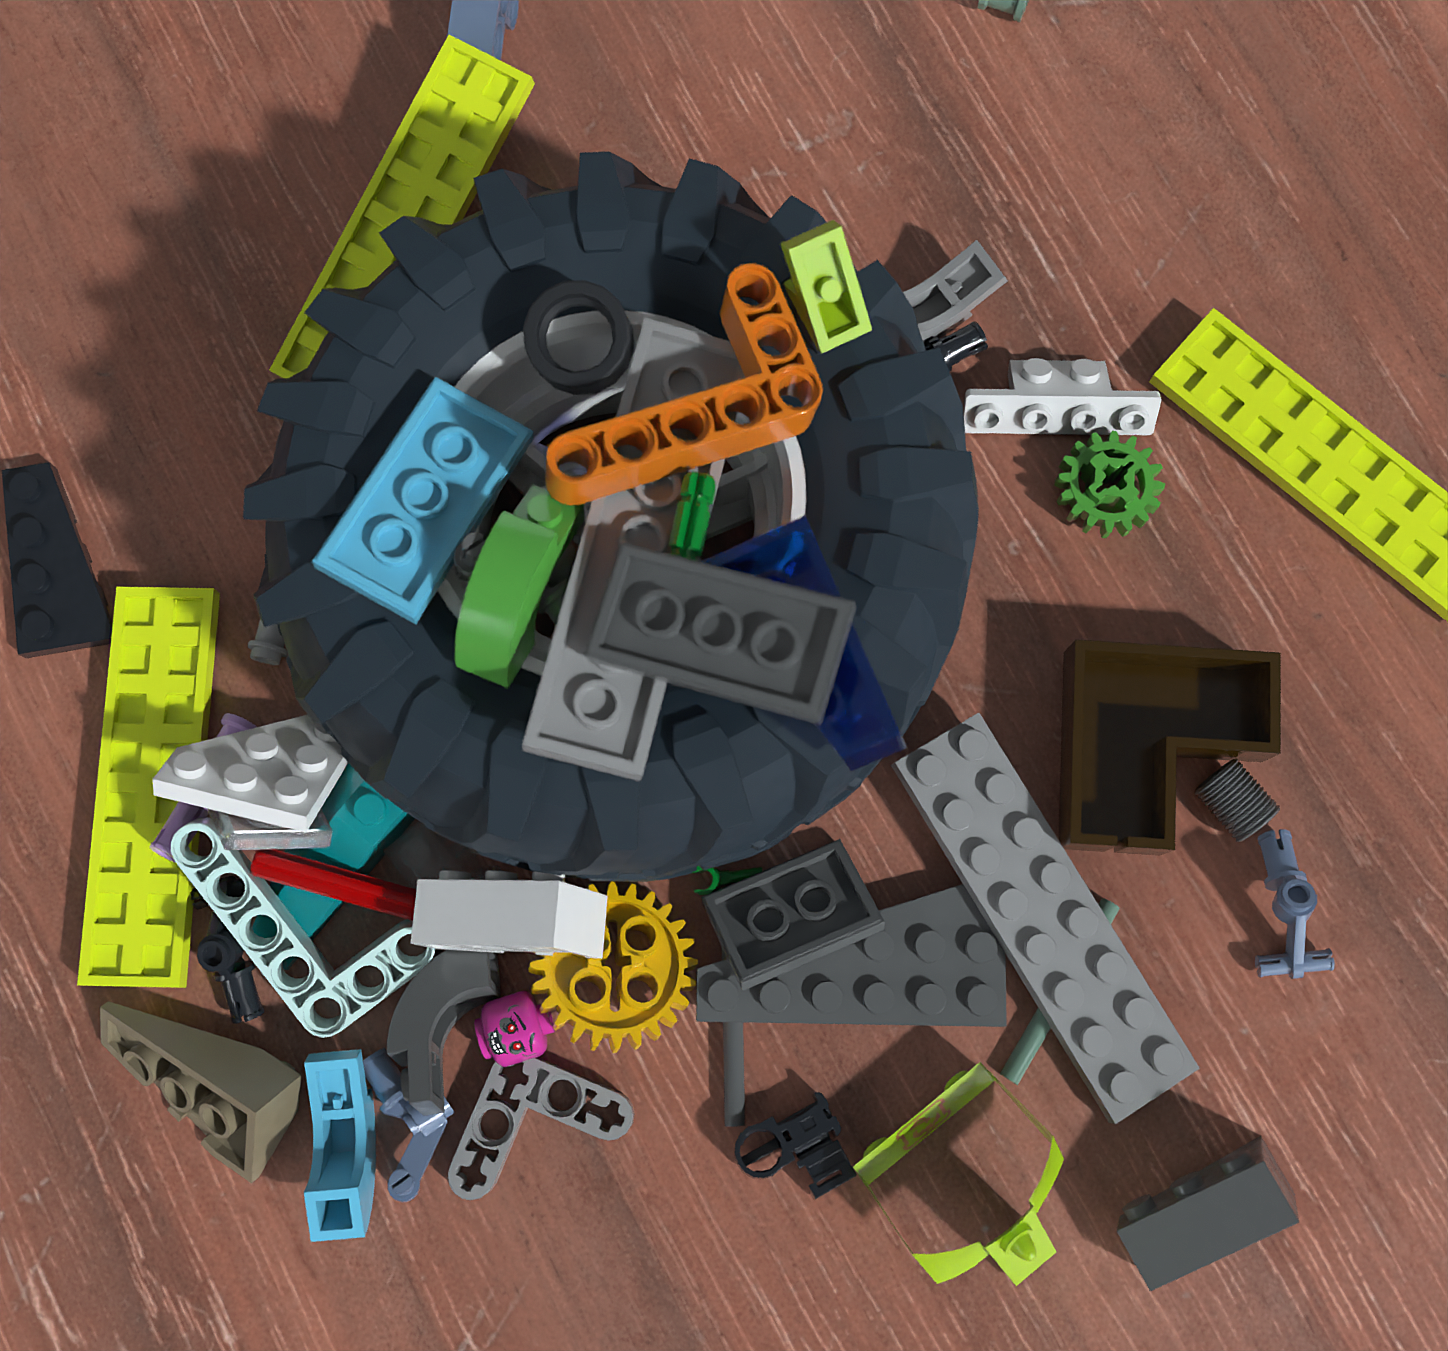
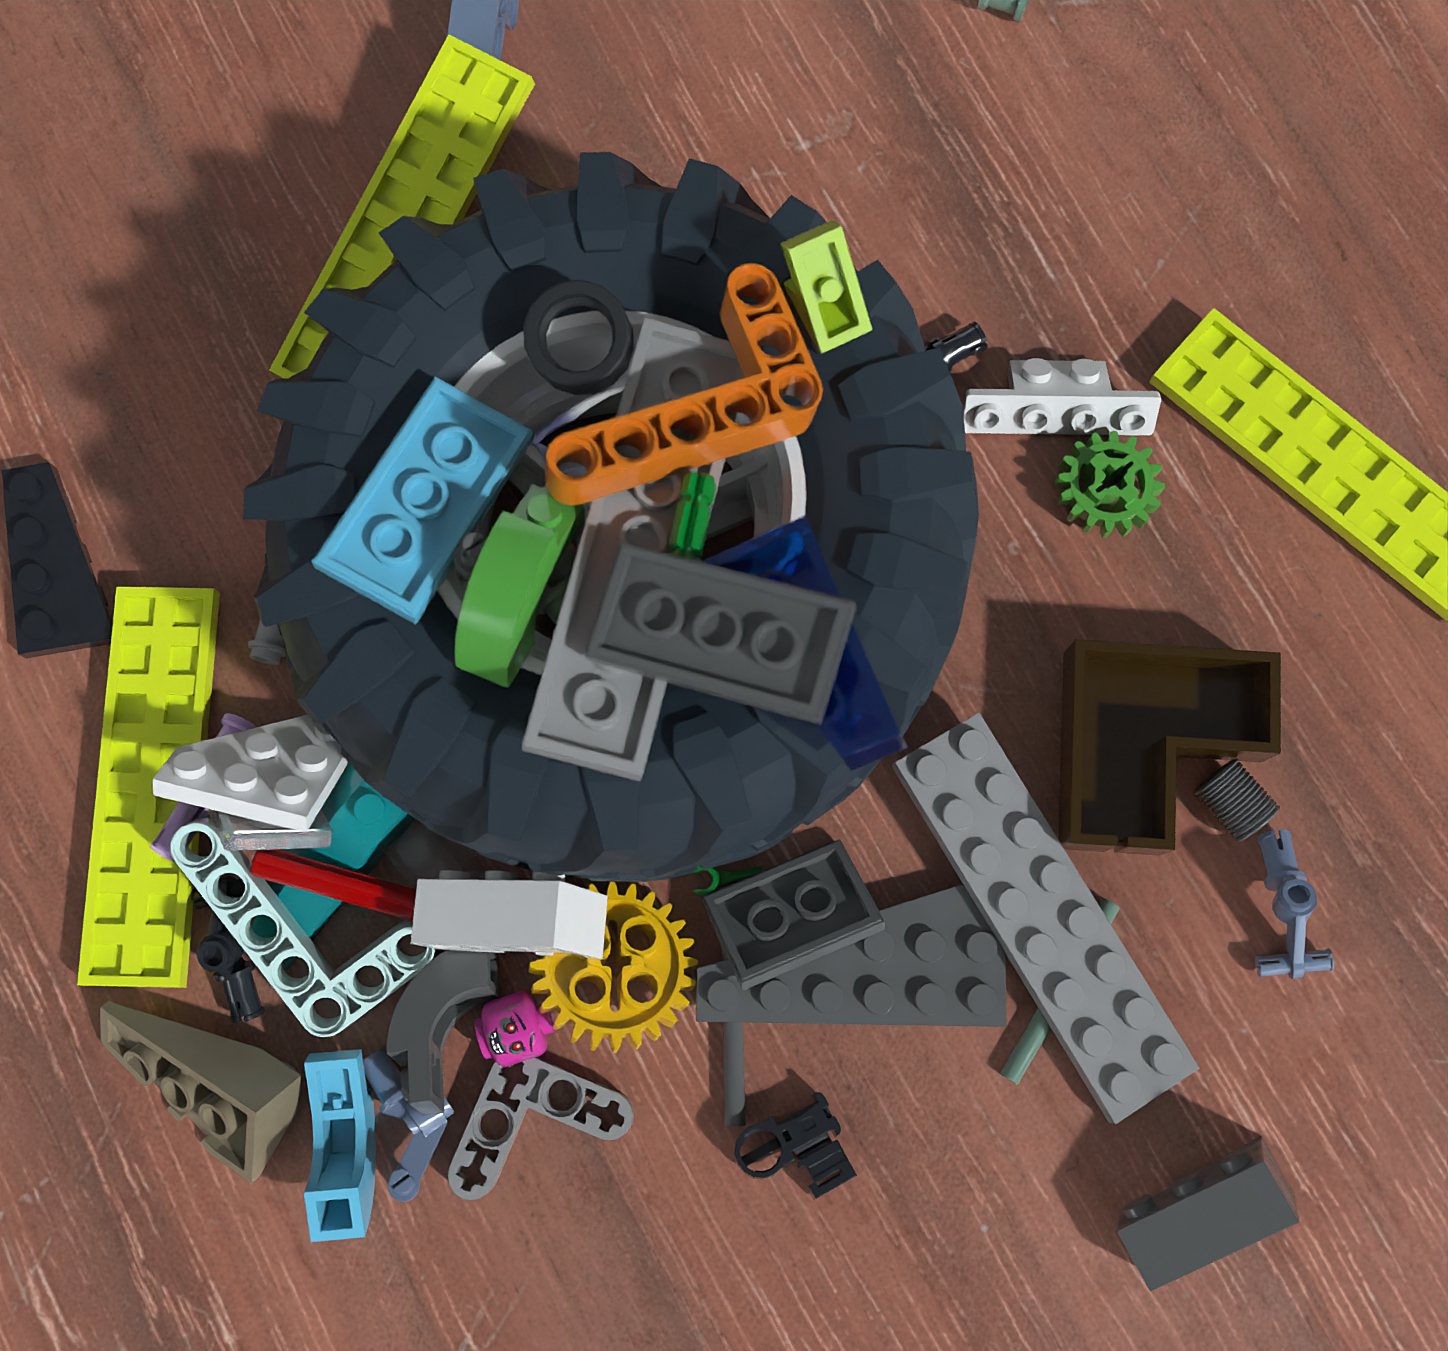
lime piece [853,1062,1064,1286] -> none
light grey arch [903,240,1008,346] -> none

